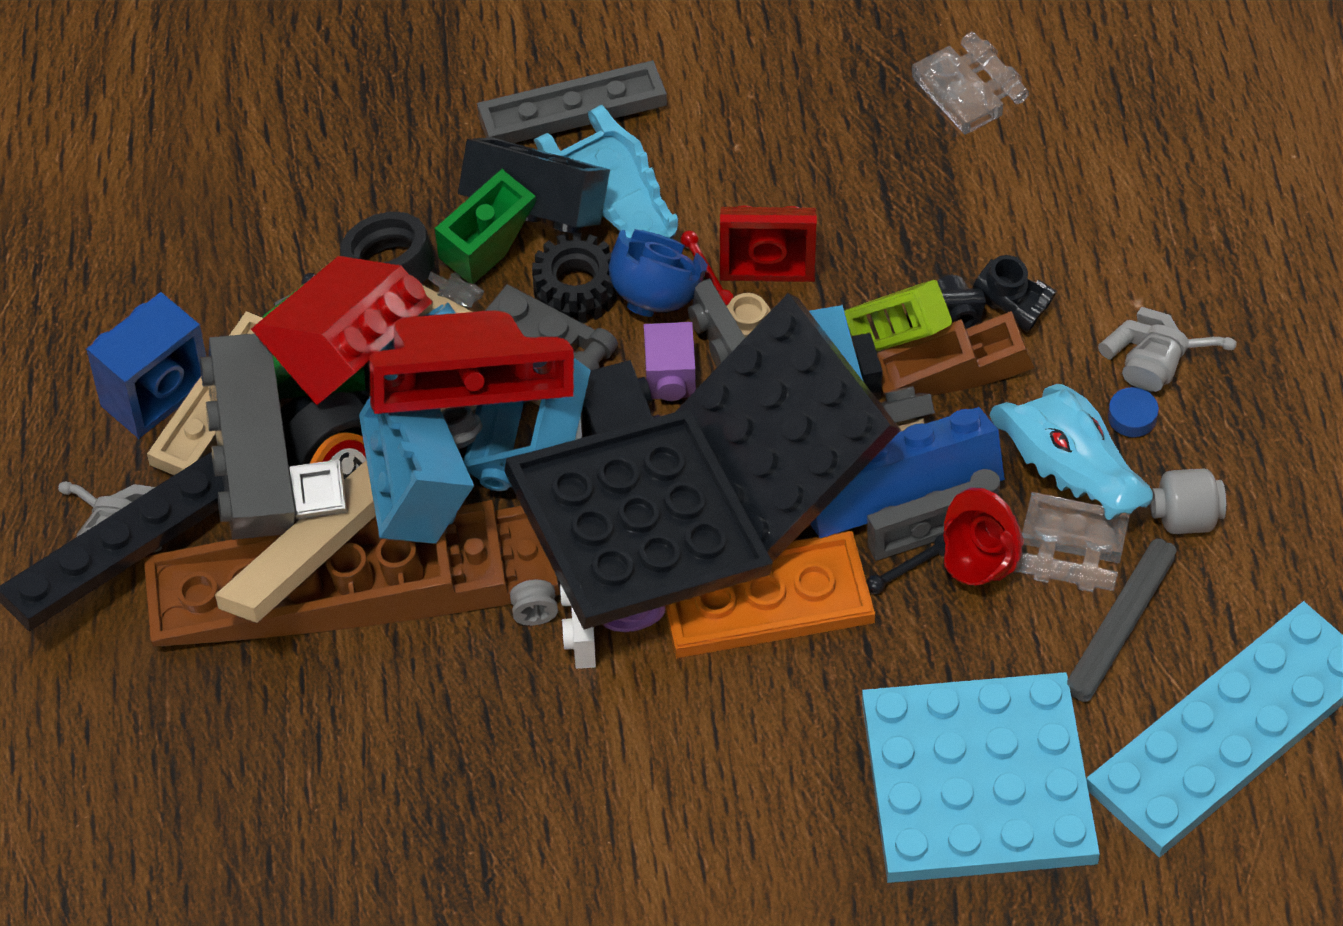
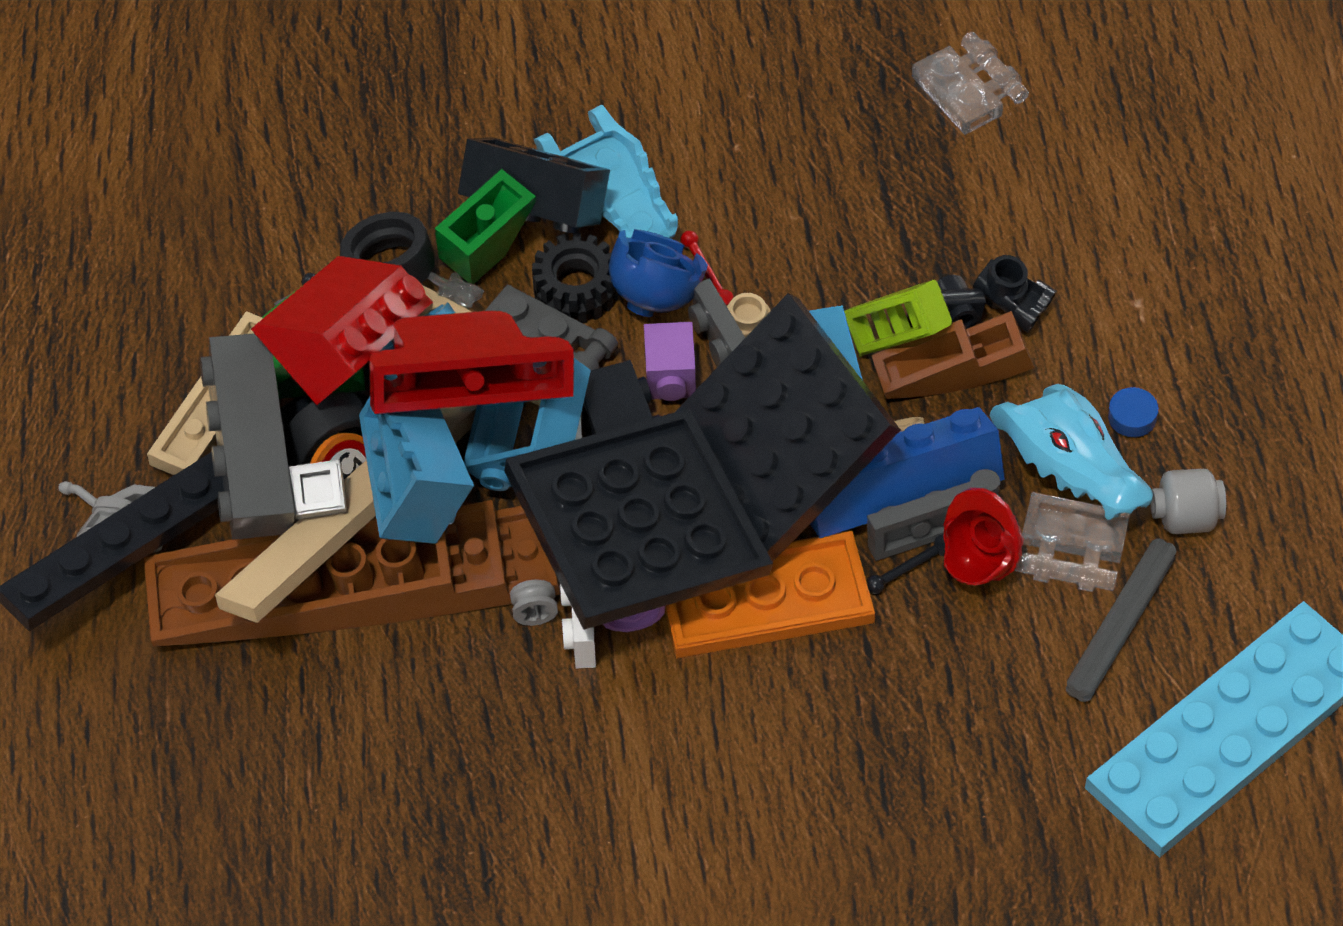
blue brick [86,292,206,439] -> none
light grey plate [442,406,482,449] -> none
dark grey plate [477,60,667,143] -> none
red slope [720,205,817,282] -> none
black plate [852,333,883,400] -> none
medium azure plate [862,672,1100,883] -> none
dark grey plate [880,386,935,423] -> none
light grey piece [1098,307,1237,392] -> none

